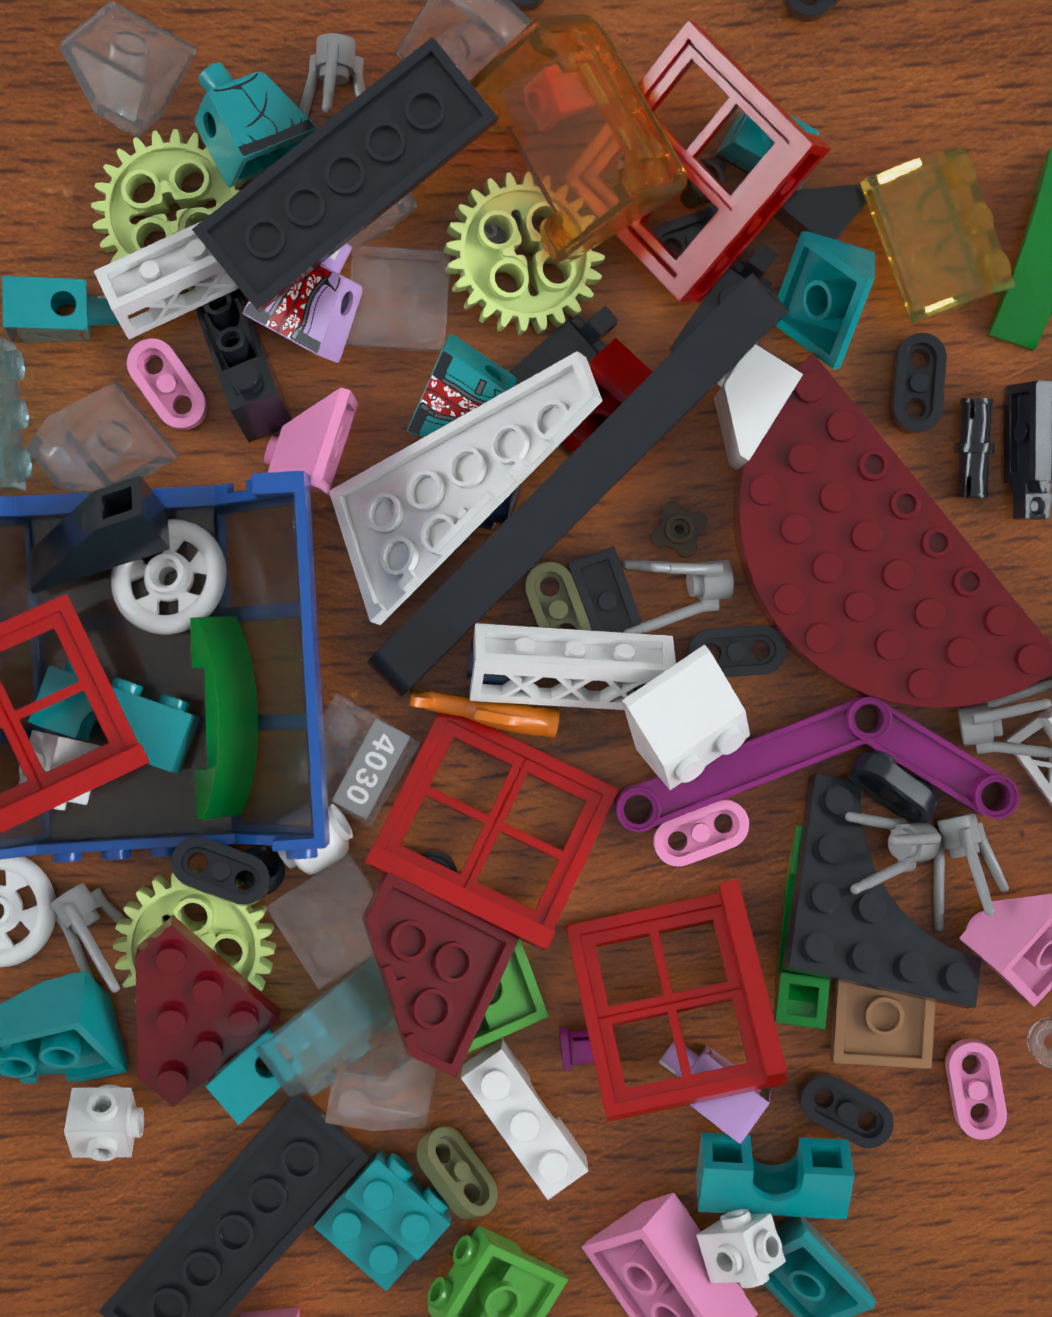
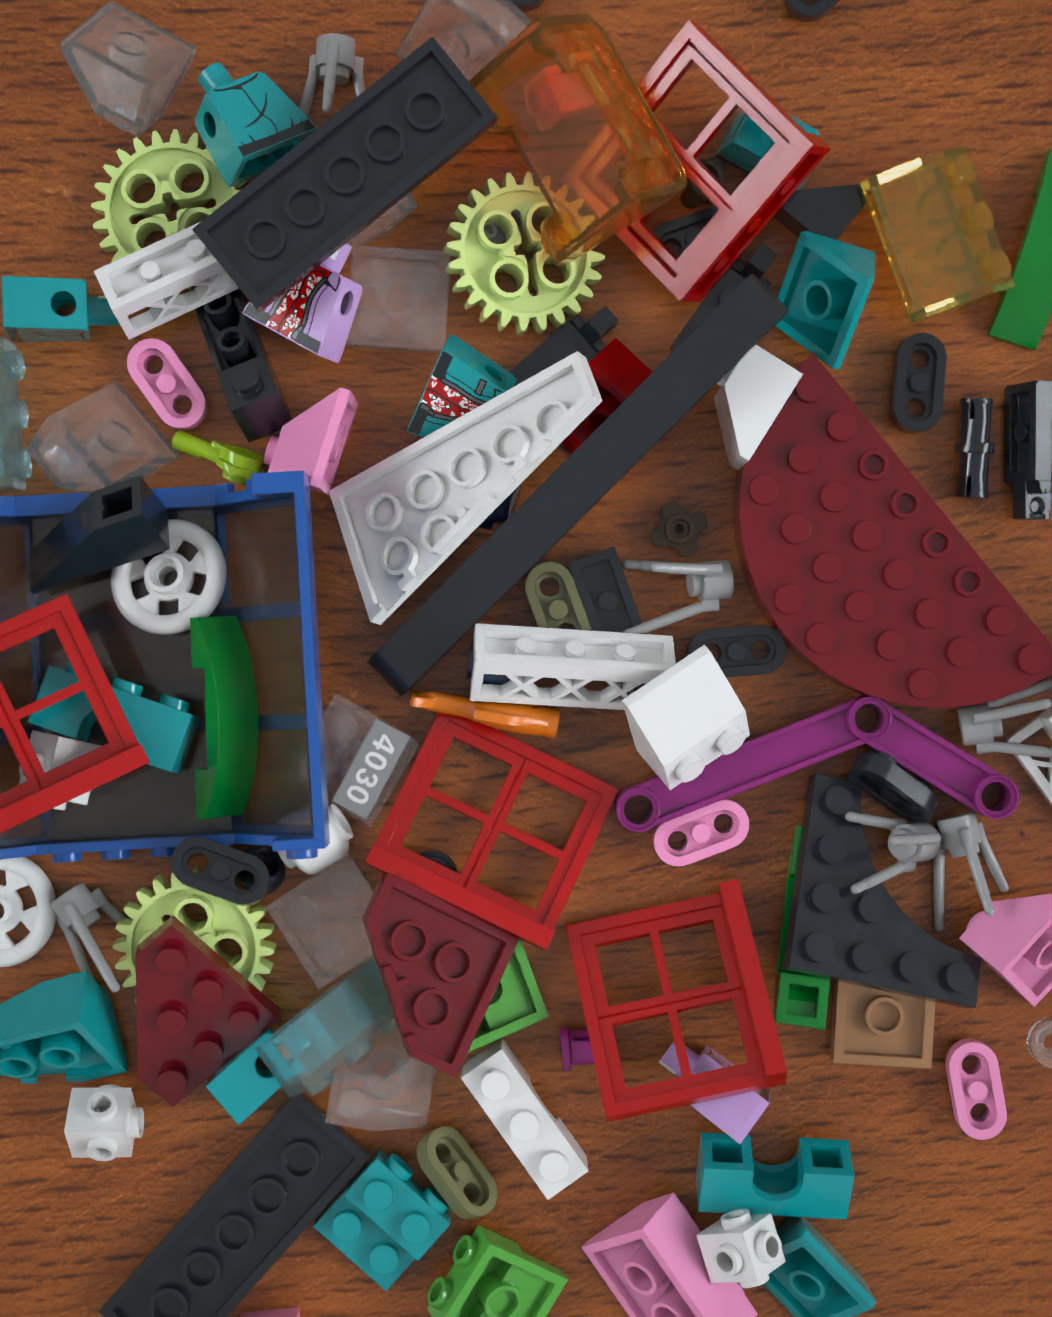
black plate [798,1072,894,1148] -> none
none -> lime plate [172,430,265,485]

